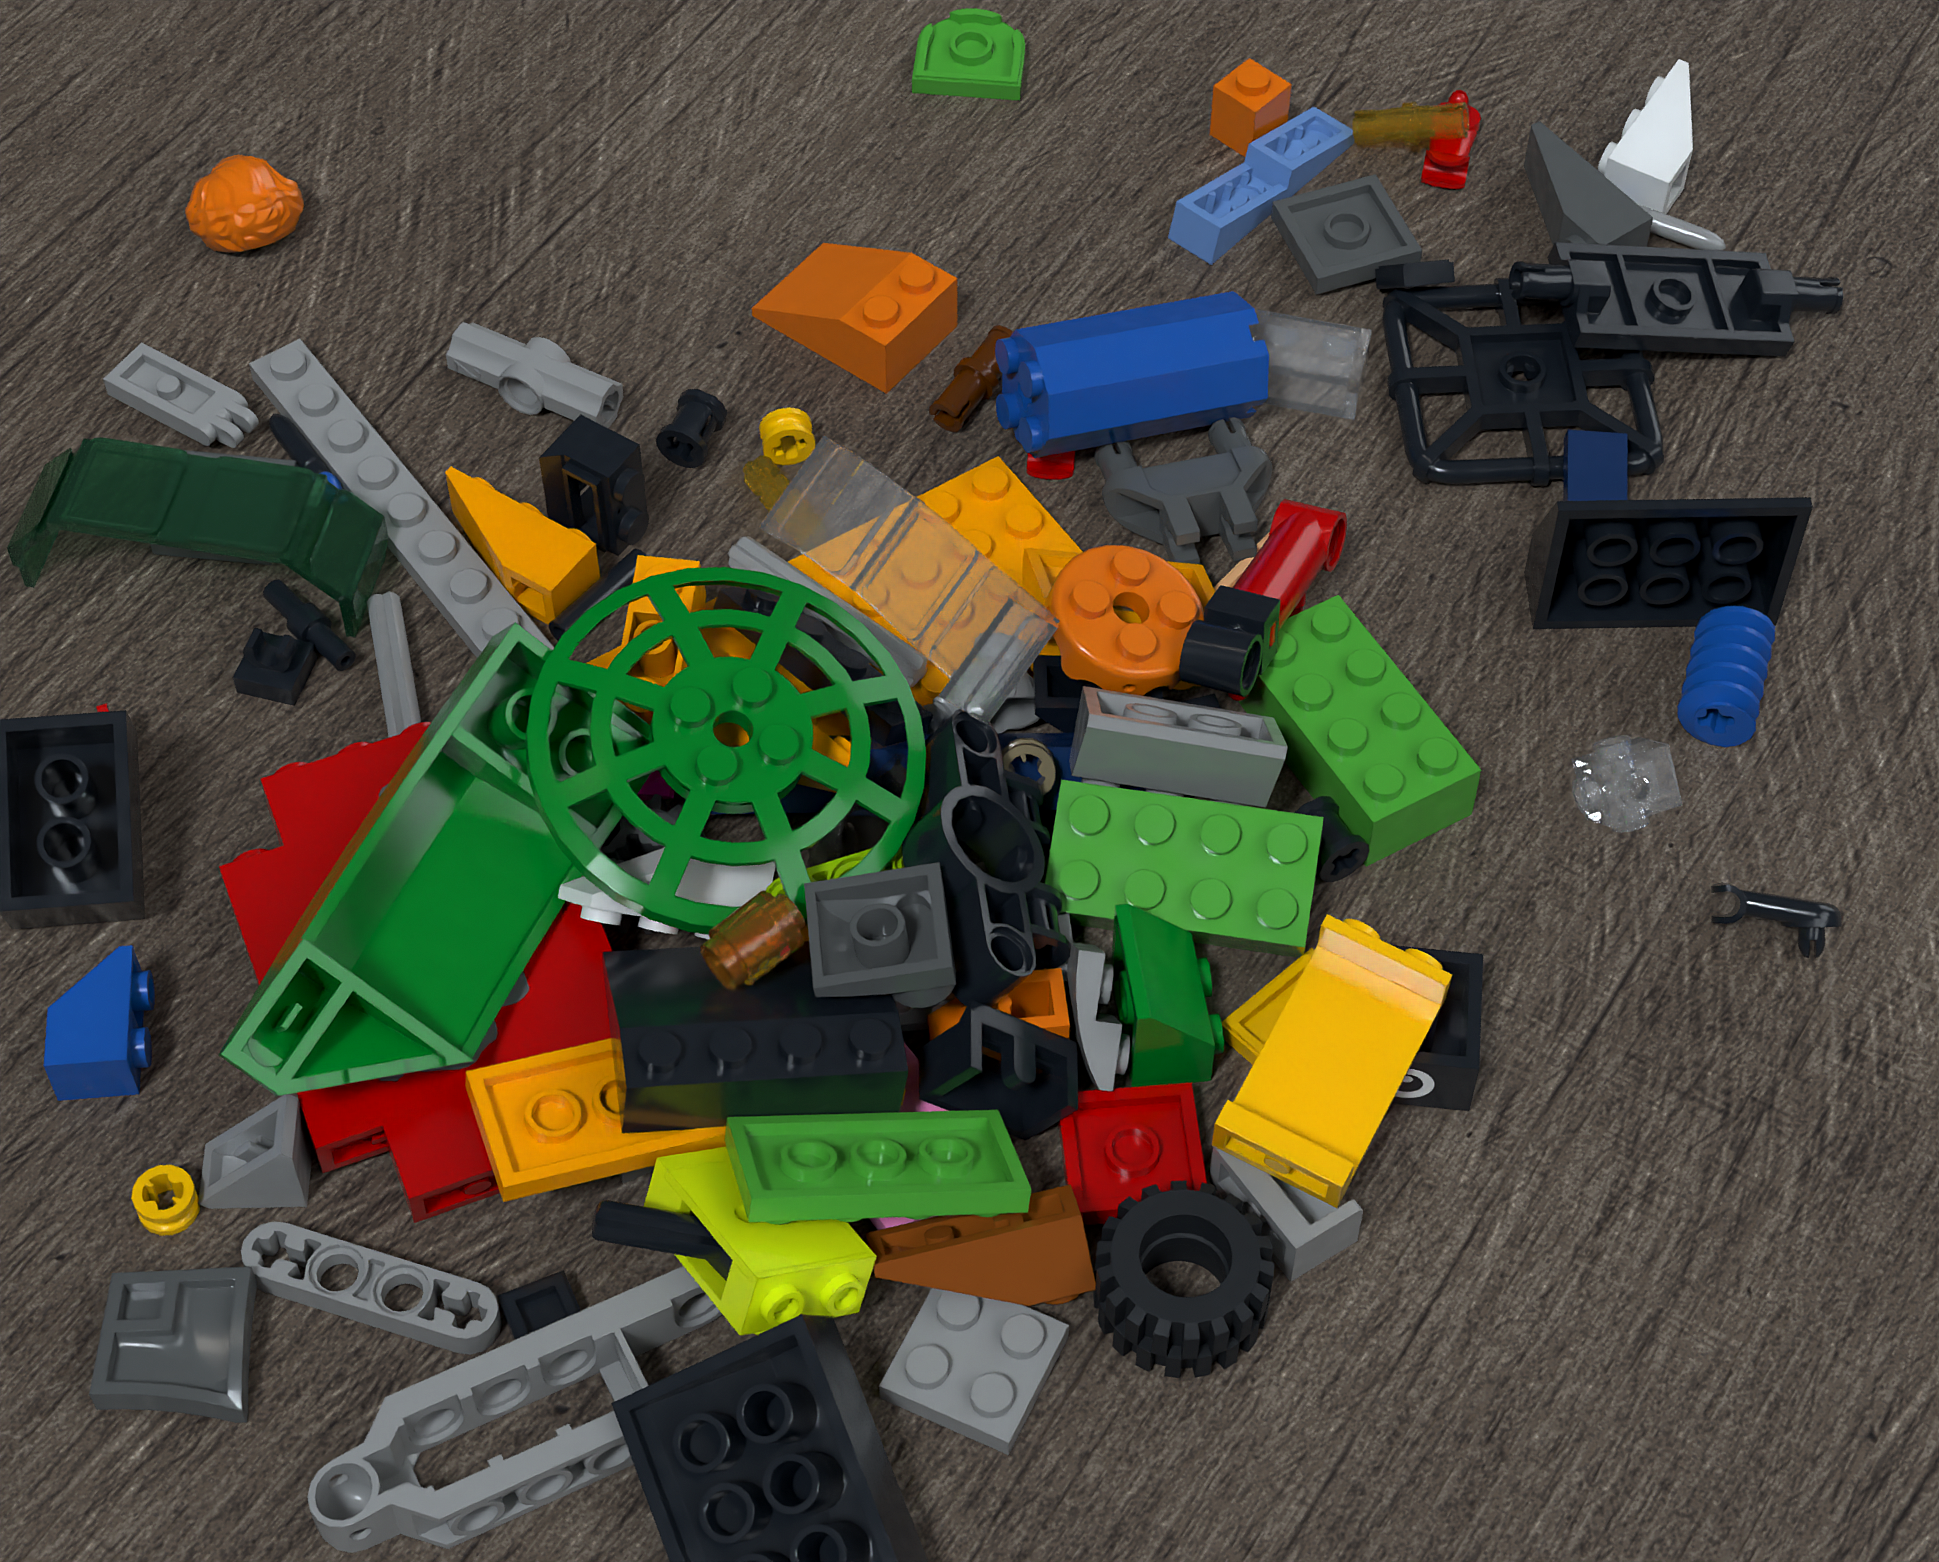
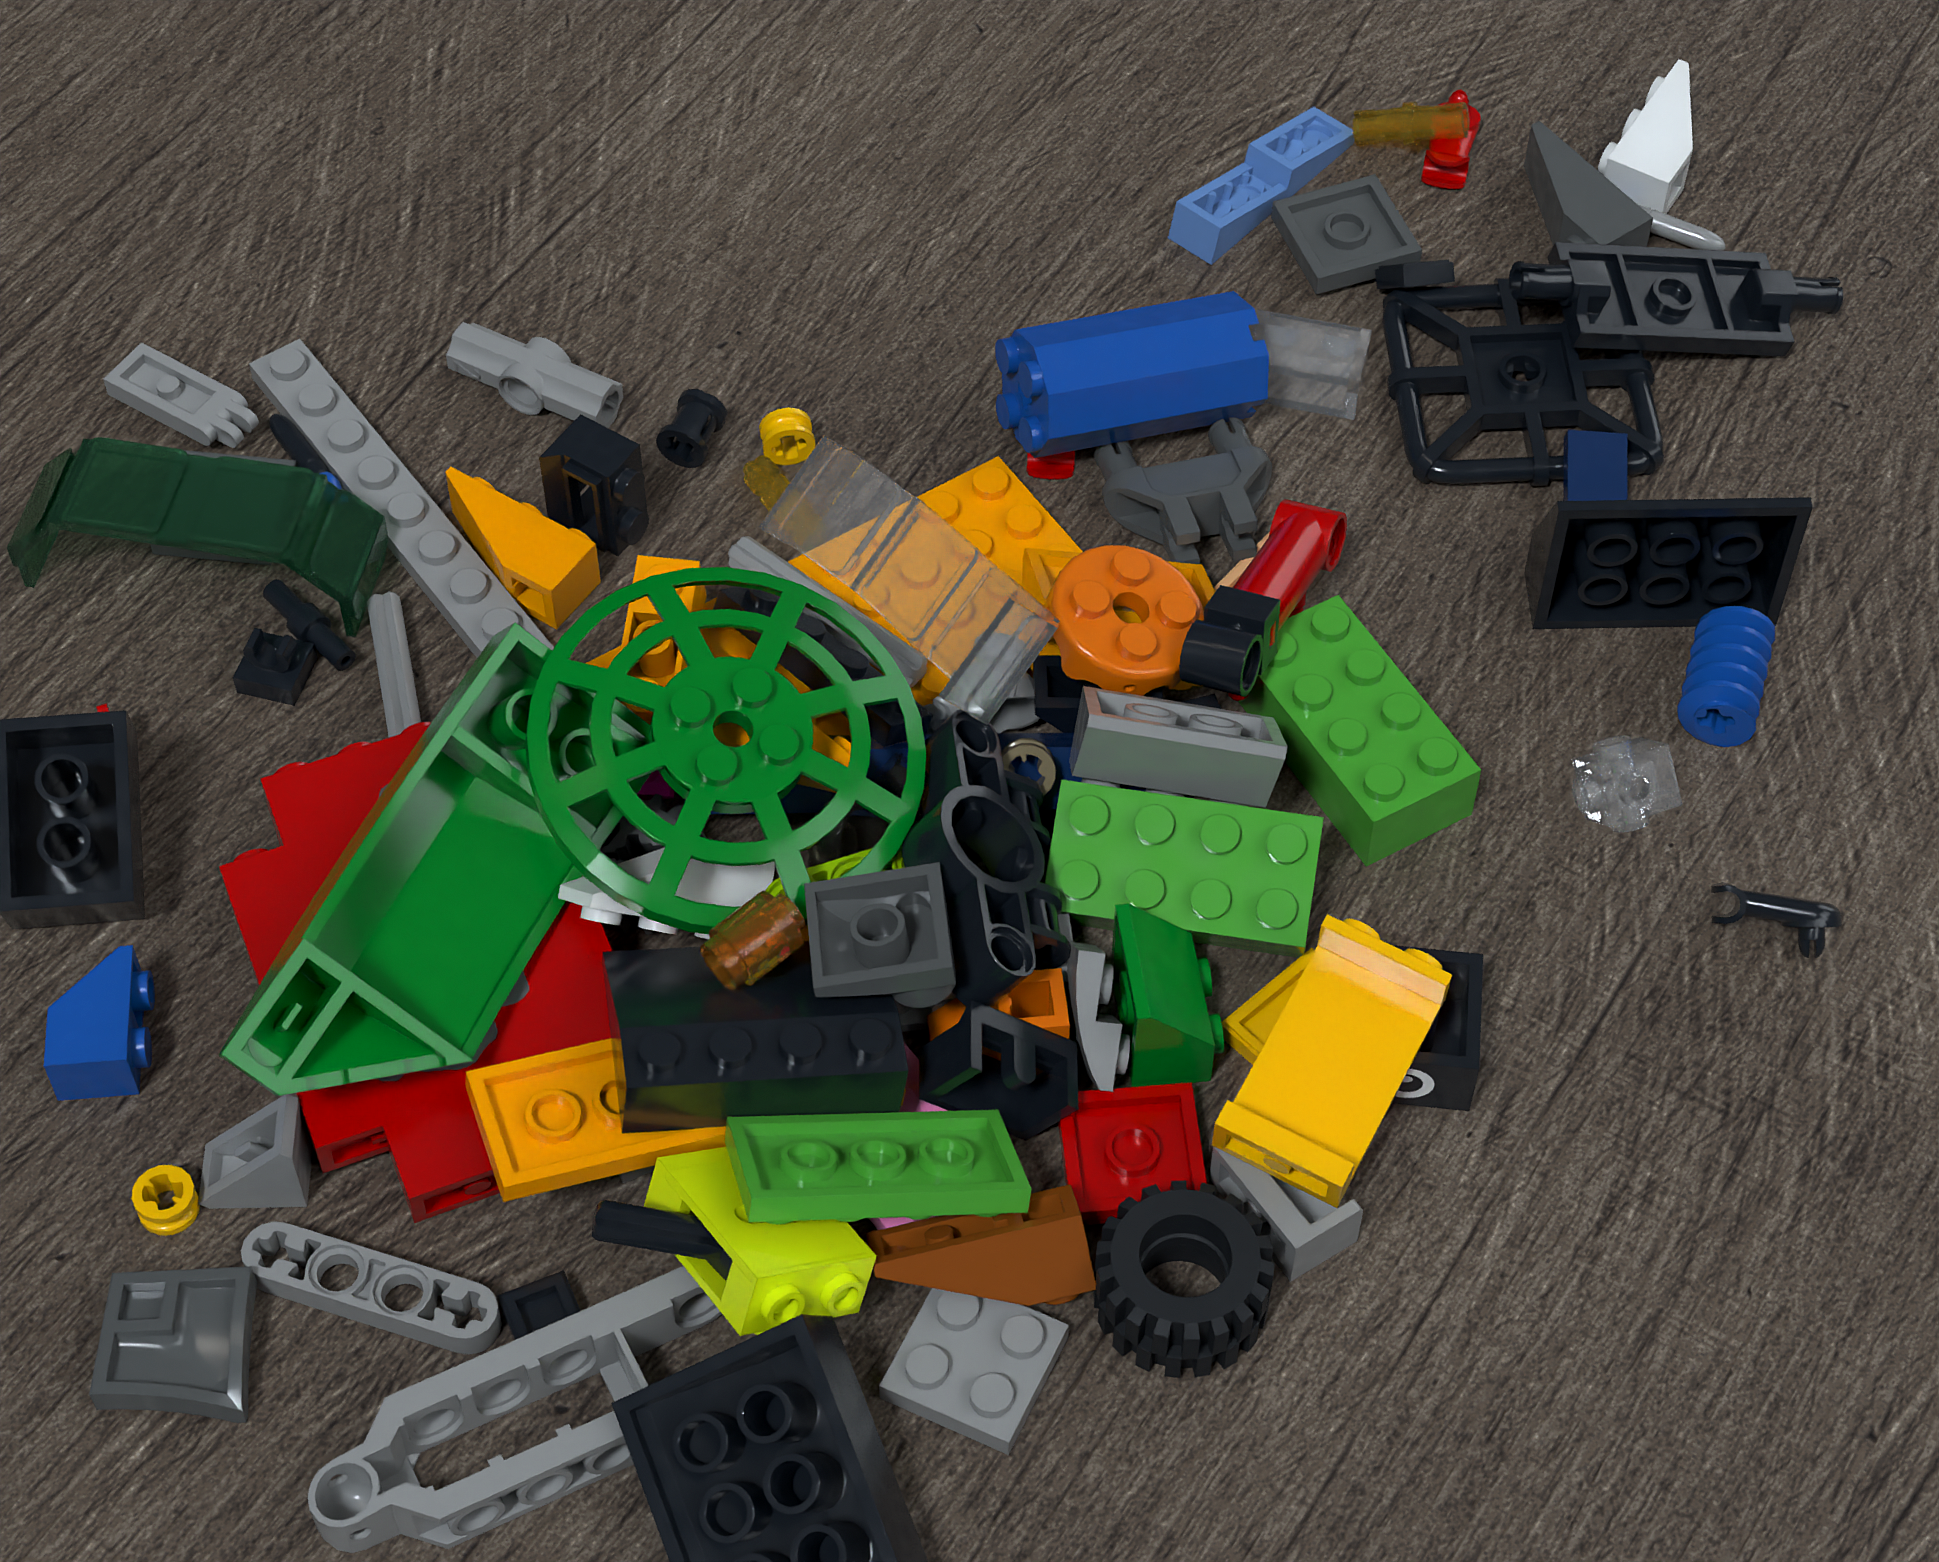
orange hair [185,155,304,253] -> none
black piece [549,549,647,641] -> none
orange slope [752,243,957,394] -> none
bright green tile [912,8,1025,101] -> none
reddish brown pin [929,325,1013,432] -> none
orange brick [1209,58,1292,157] -> none
black bush [1294,796,1369,882] -> none

